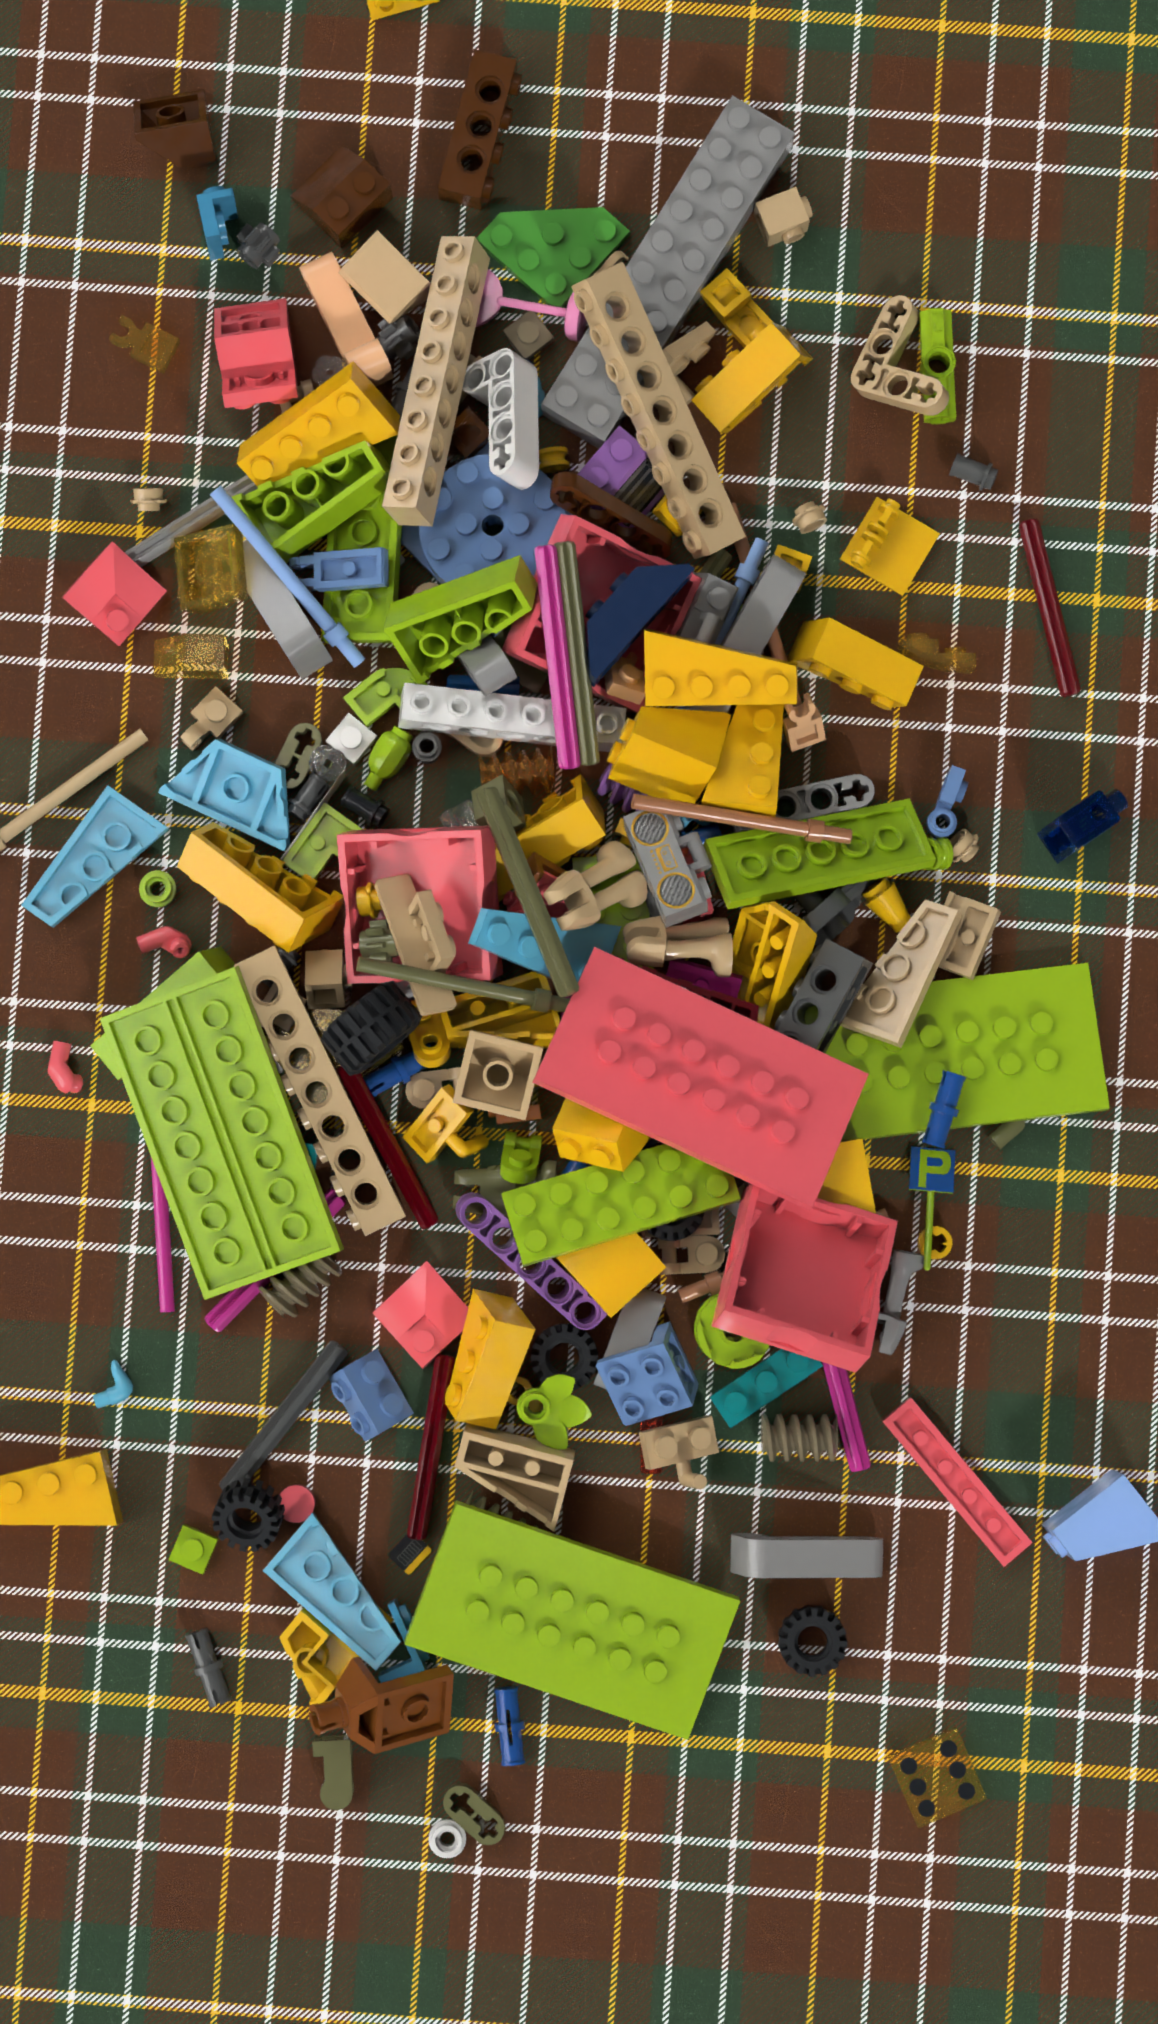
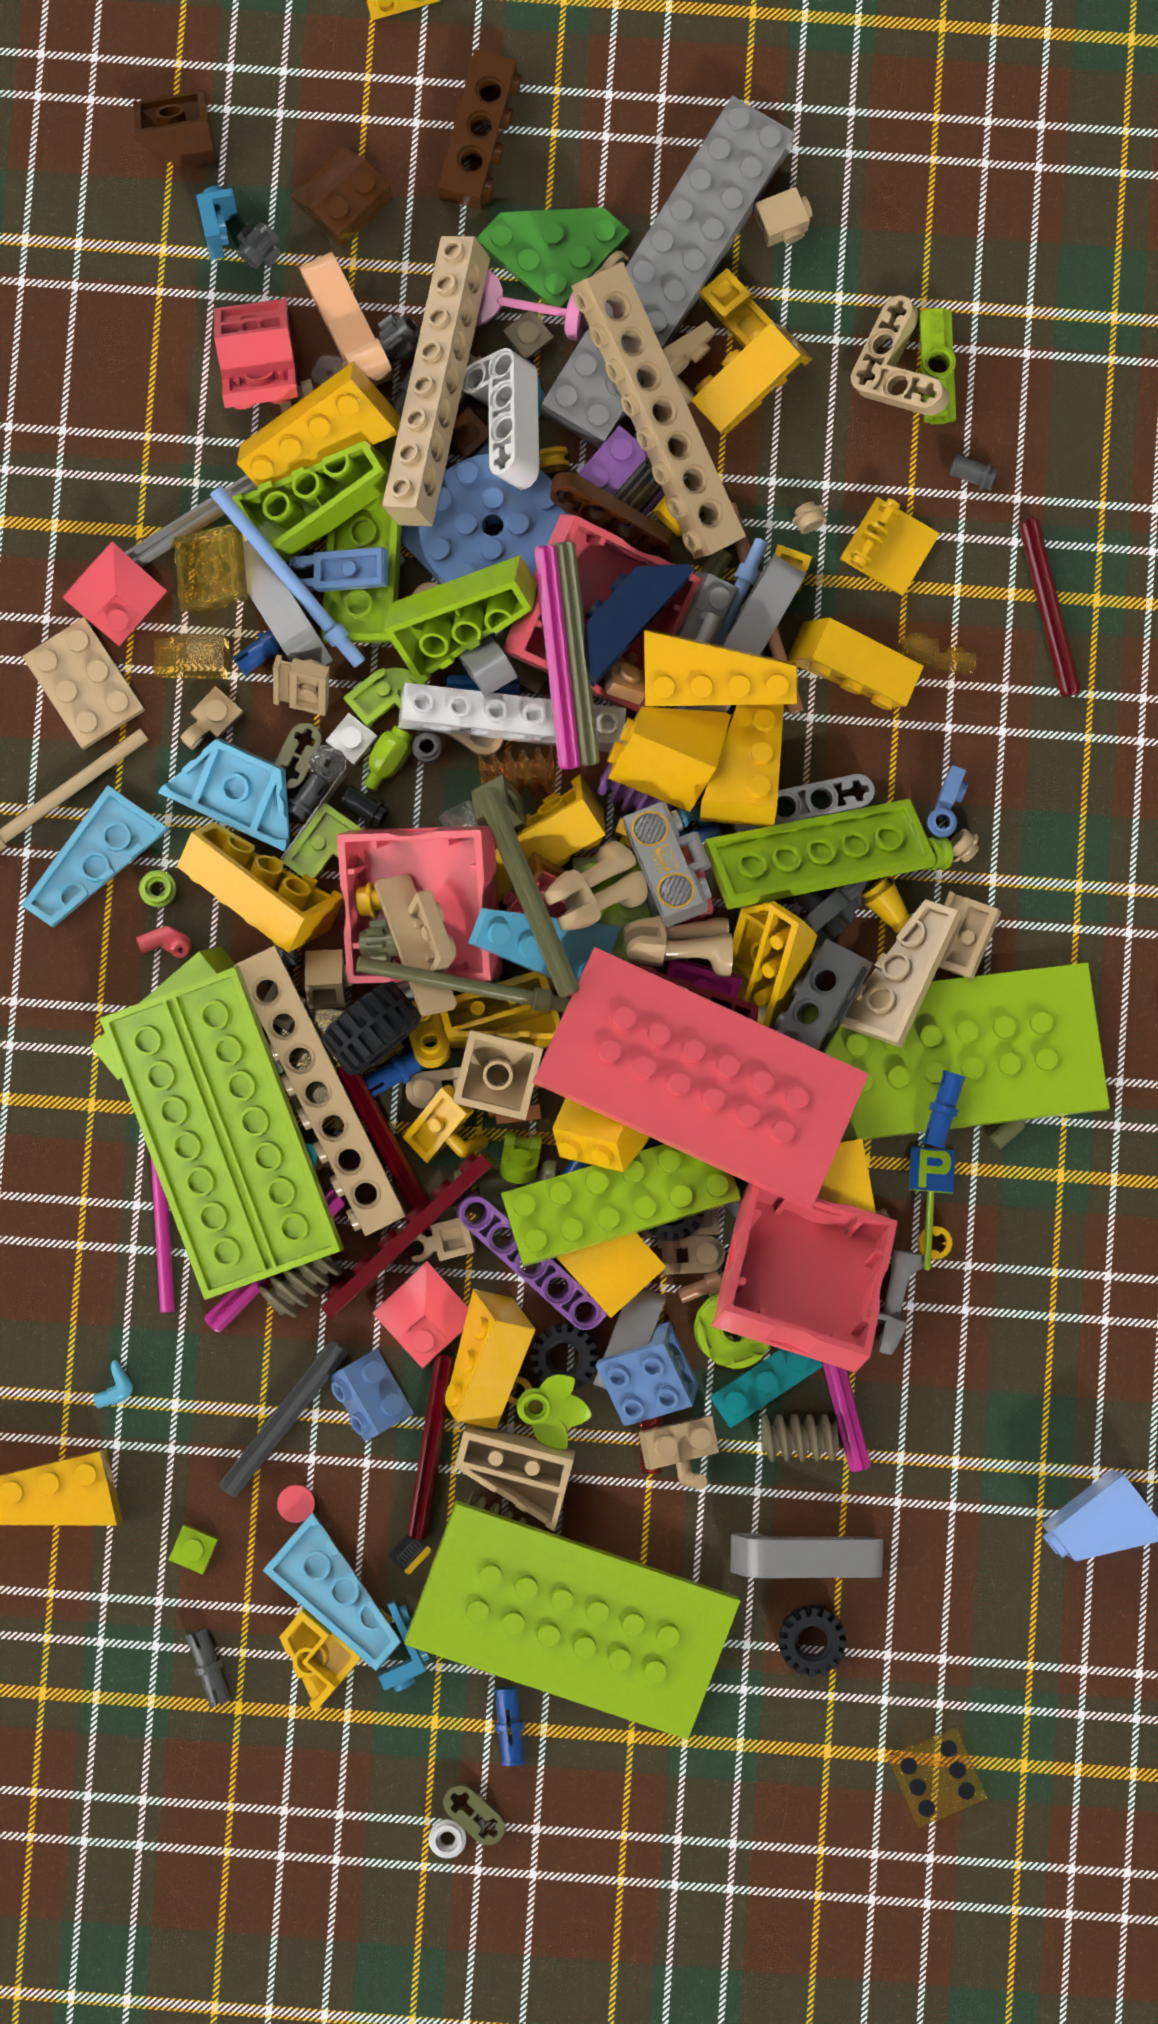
coral arm [48,1040,83,1094] -> none
clear yellow plate [109,314,180,374] -> none
tan plate [130,488,167,511] -> none
black tyre [212,1478,285,1552] -> none
dark orange plate [309,1656,454,1754] -> none
olive leg [312,1735,354,1810] -> none
tan slope [339,230,431,324] -> none
nougat bar [631,794,852,844] -> none
light nougat plate [783,693,826,752] -> none
coral plate [882,1397,1033,1567] -> none
clear blue torso [1037,789,1128,864] -> none
none -> tan plate [22,617,145,750]
none -> blue pin [232,630,281,676]
none -> tan plate [273,654,330,716]
none -> dark red plate [321,1151,497,1319]
none -> tan plate [412,1215,477,1262]

